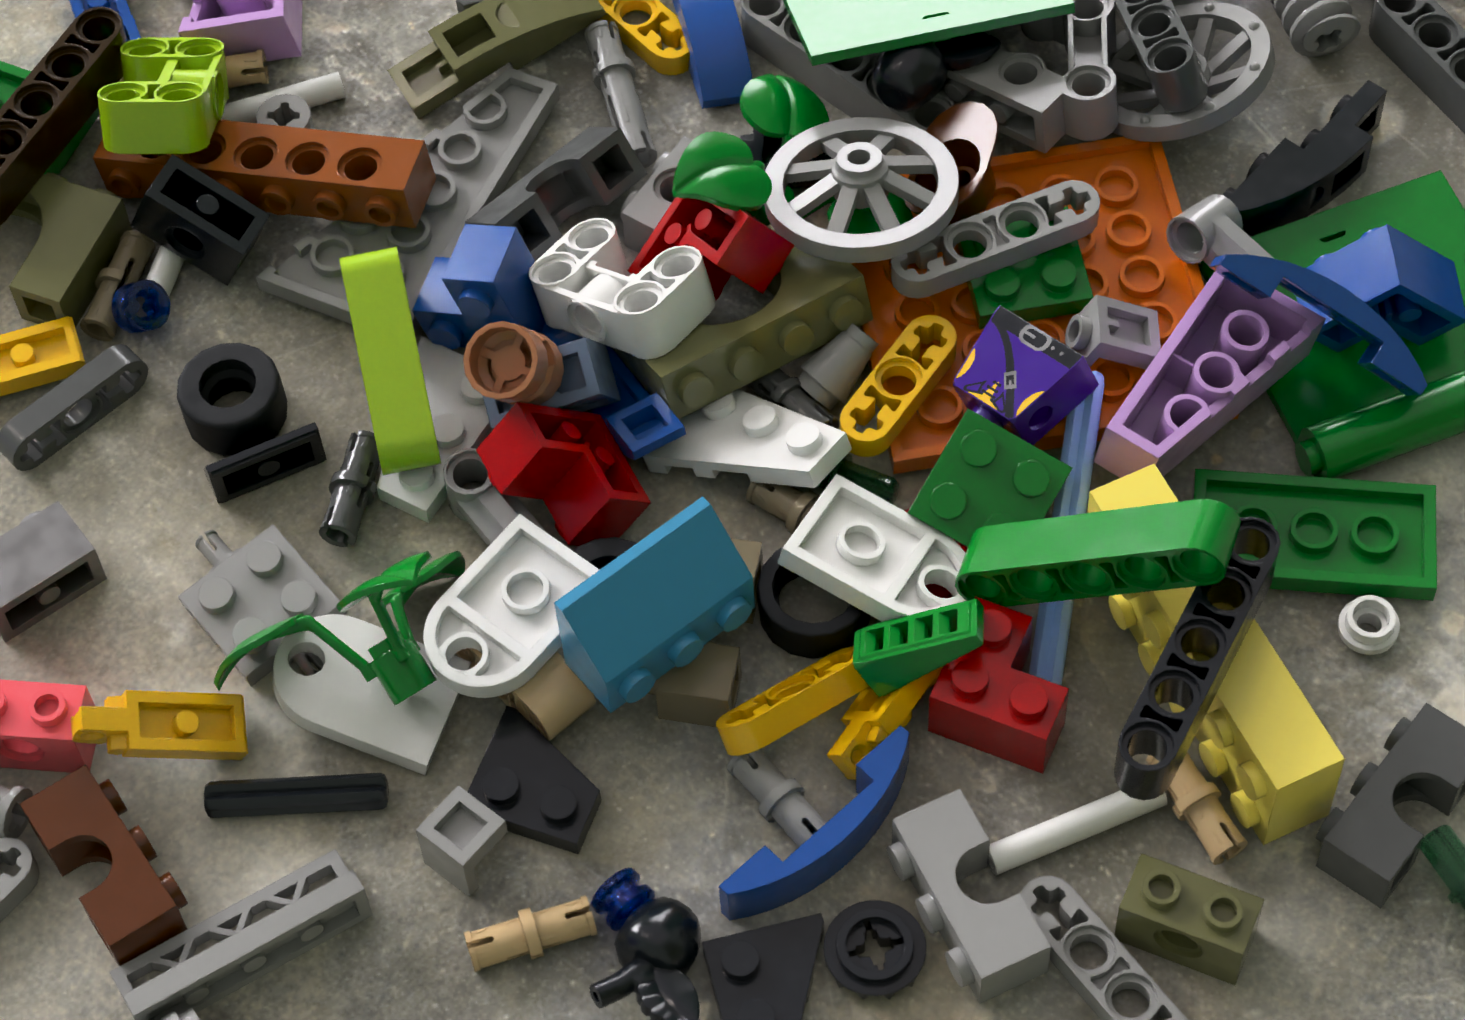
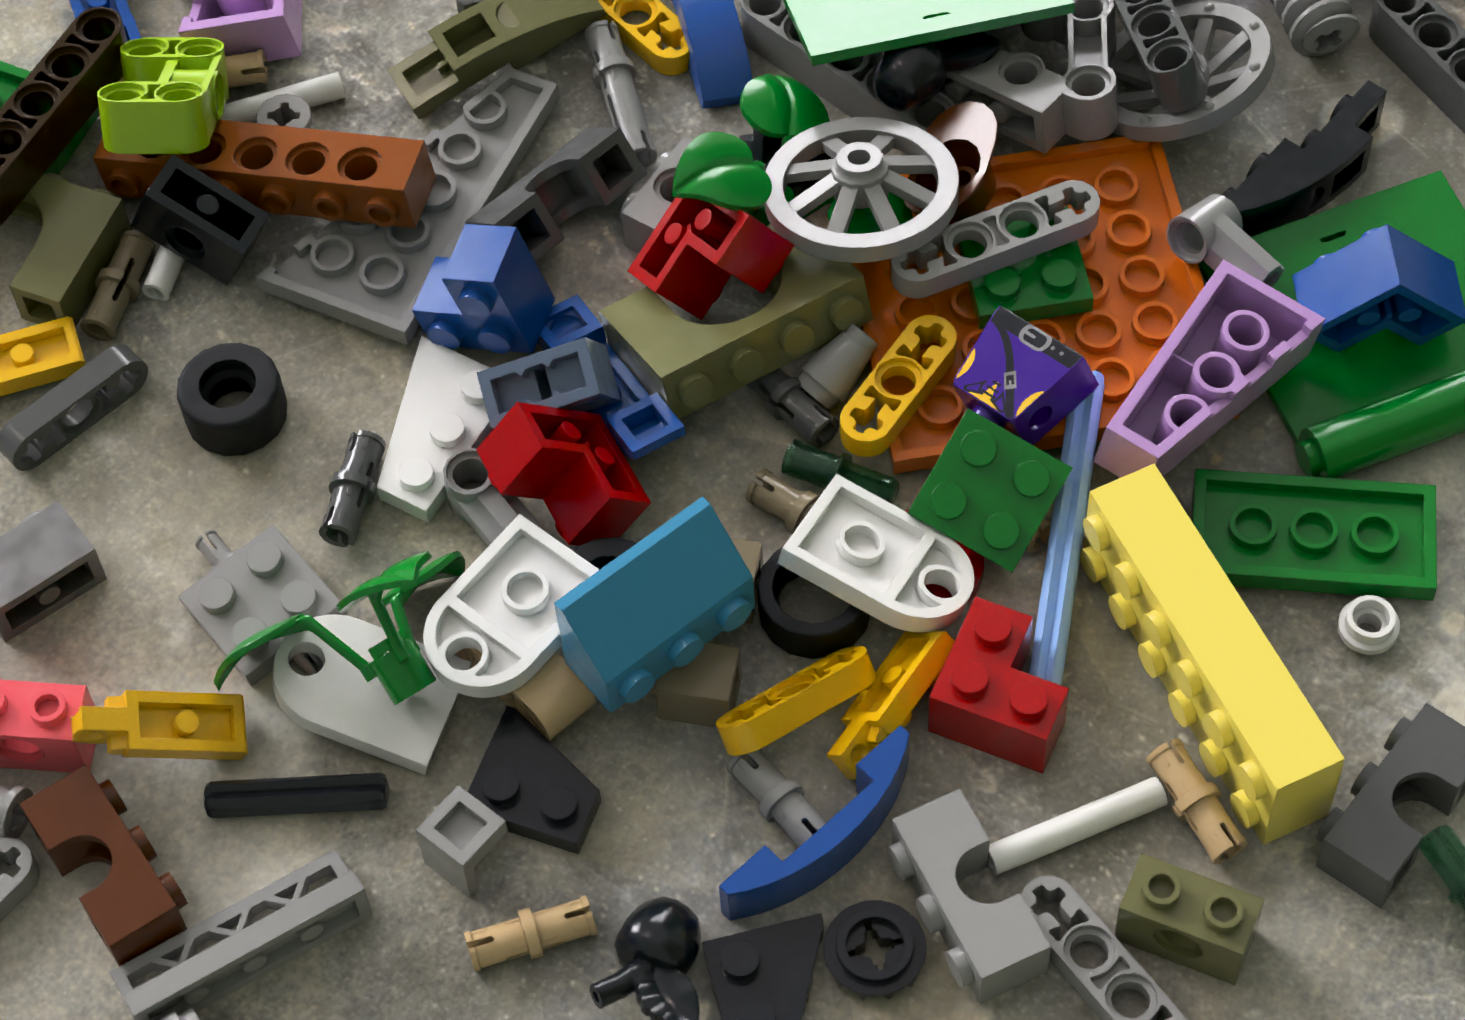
clear blue bush [112,280,170,334] -> none
black slope [204,422,327,504] -> none
lime beam [339,247,441,476] -> none
nougat wheel [463,321,564,405] -> none
white beam [528,218,716,360] -> none
clear blue bush [591,867,655,931] -> none
white wing [643,389,852,488] -> none
green slope [853,598,984,697] -> none
green beam [955,499,1241,607] -> none
light grey bracket [1065,294,1161,370] -> none
black beam [1114,517,1281,800] -> none
blue slope [1209,254,1428,395] -> none

